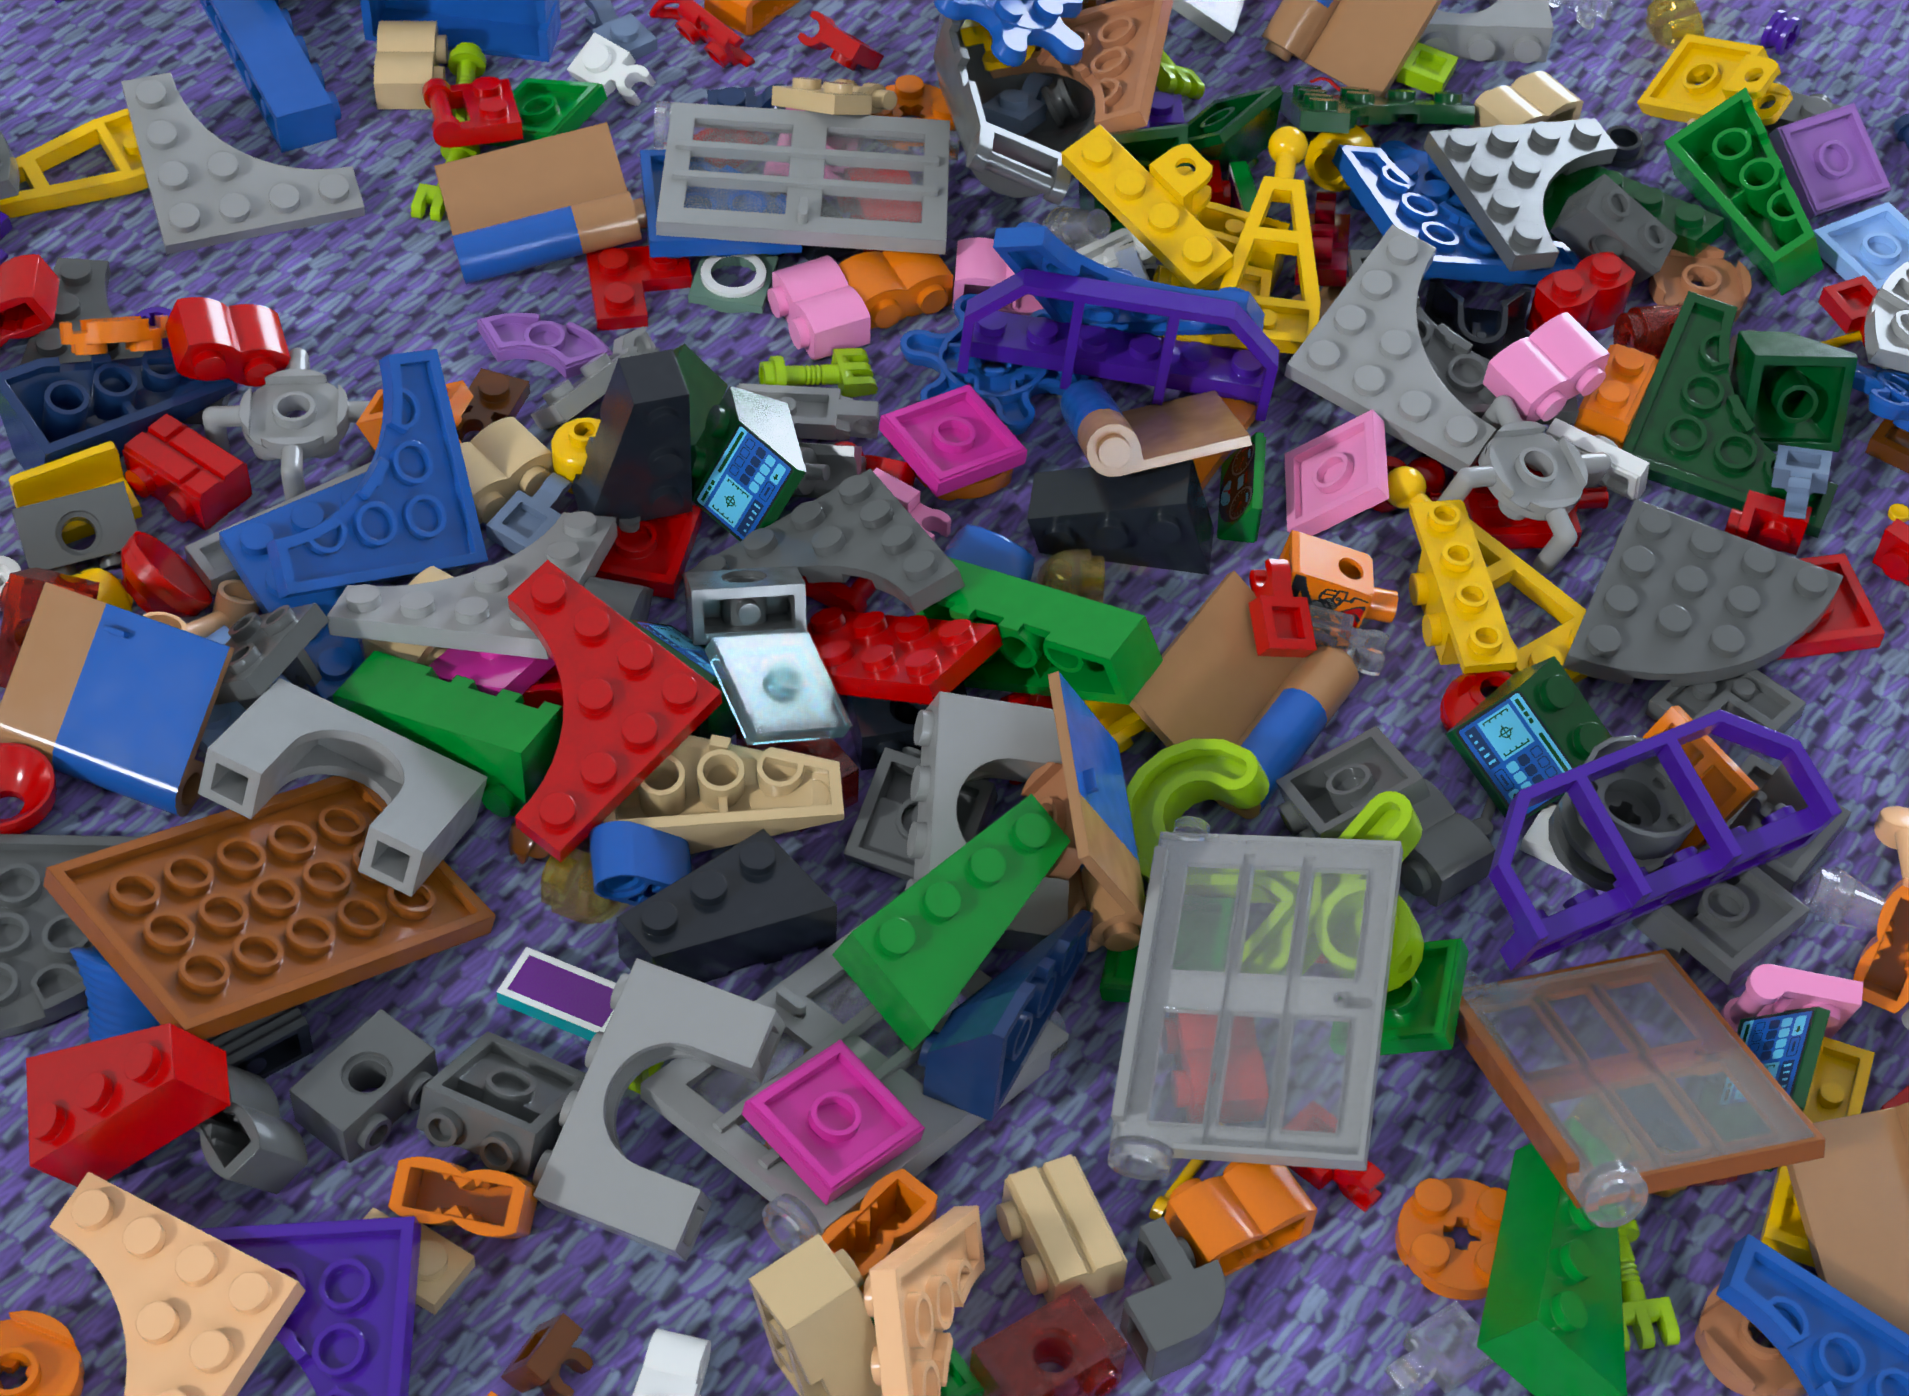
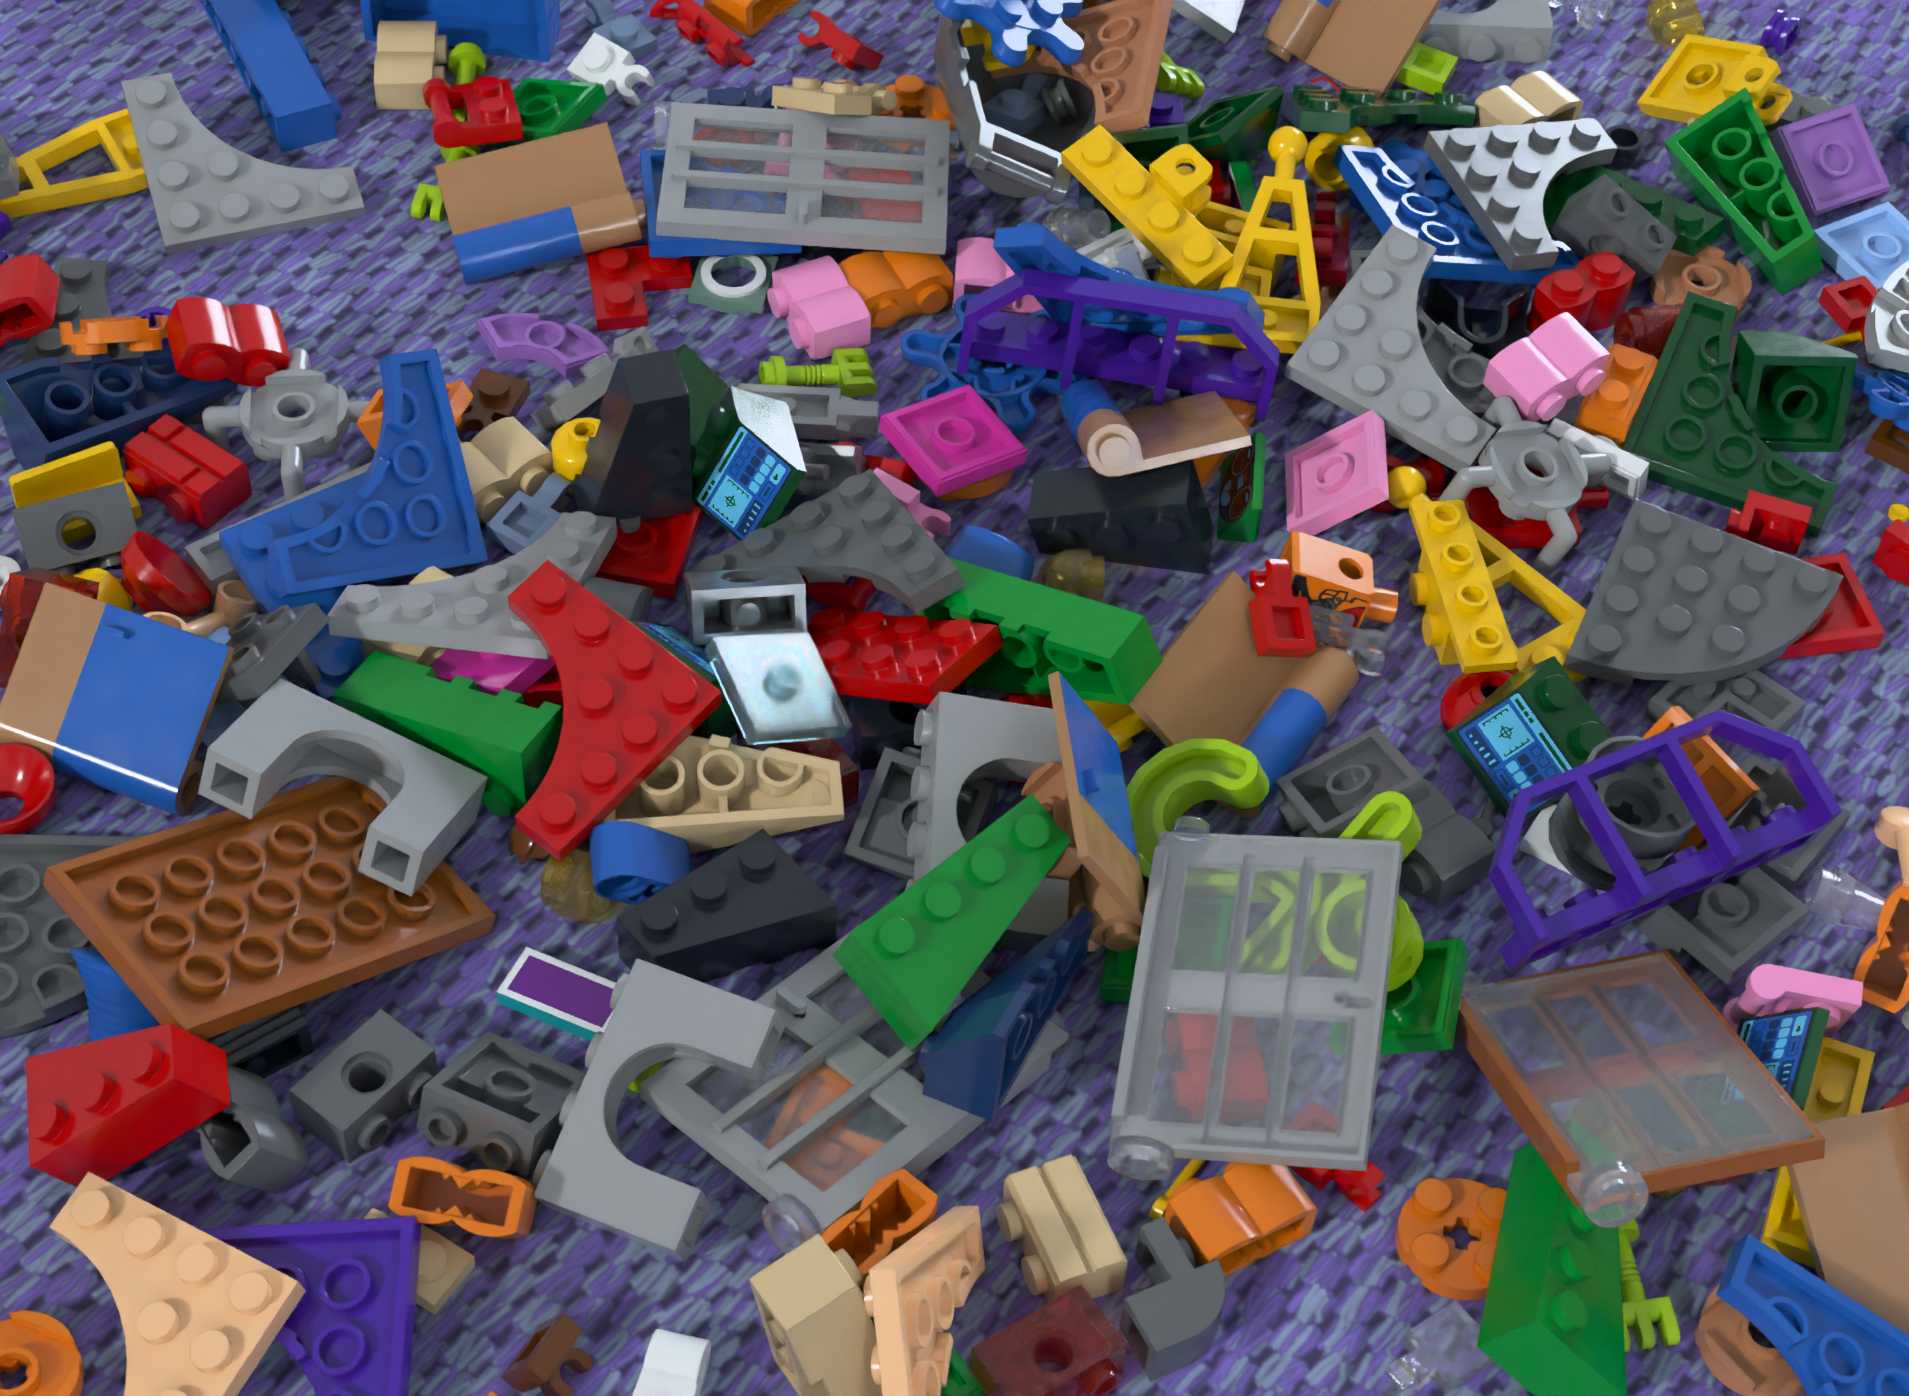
dark pink plate [741,1039,925,1206] -> none
sand blue plate [1771,445,1833,519] -> none

